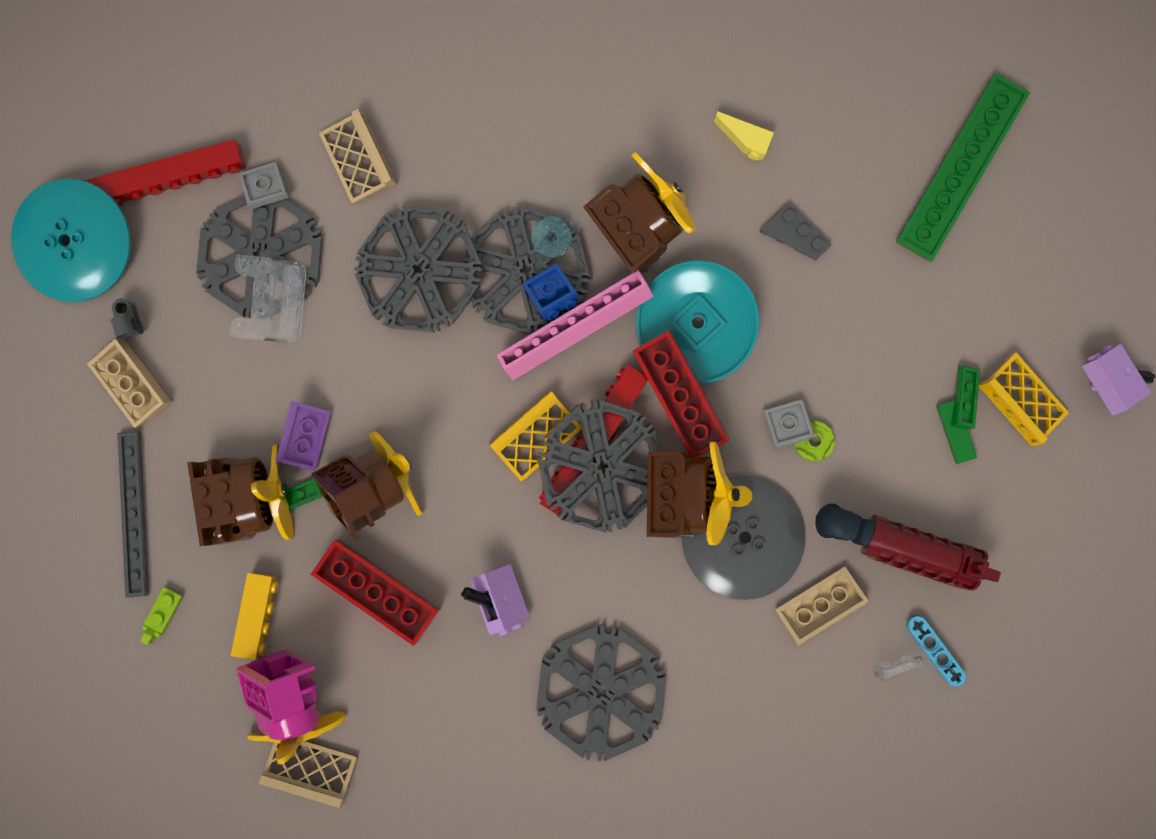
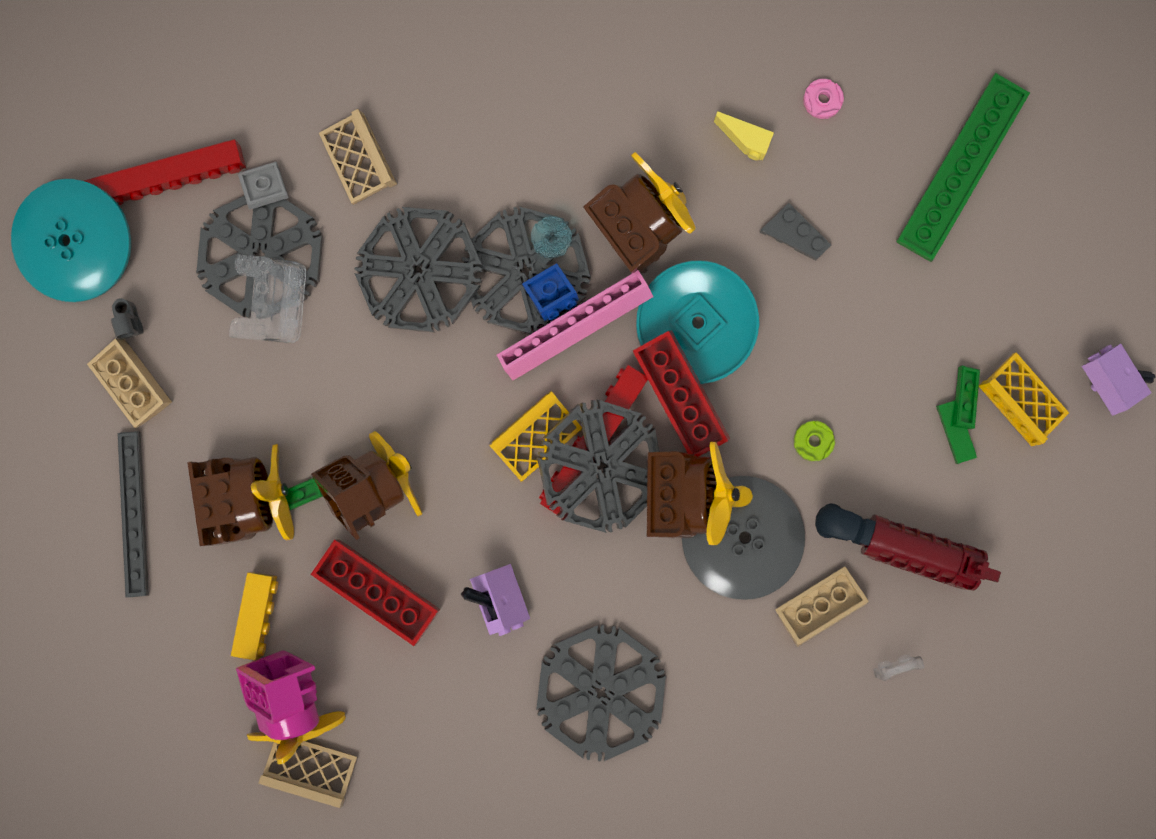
lime hinge [140,587,183,645] -> none
medium lavender plate [275,401,331,471] -> none
light grey tile [763,399,815,450] -> none
medium azure beam [906,616,966,686] -> none
none -> bright pink tile [803,79,844,119]

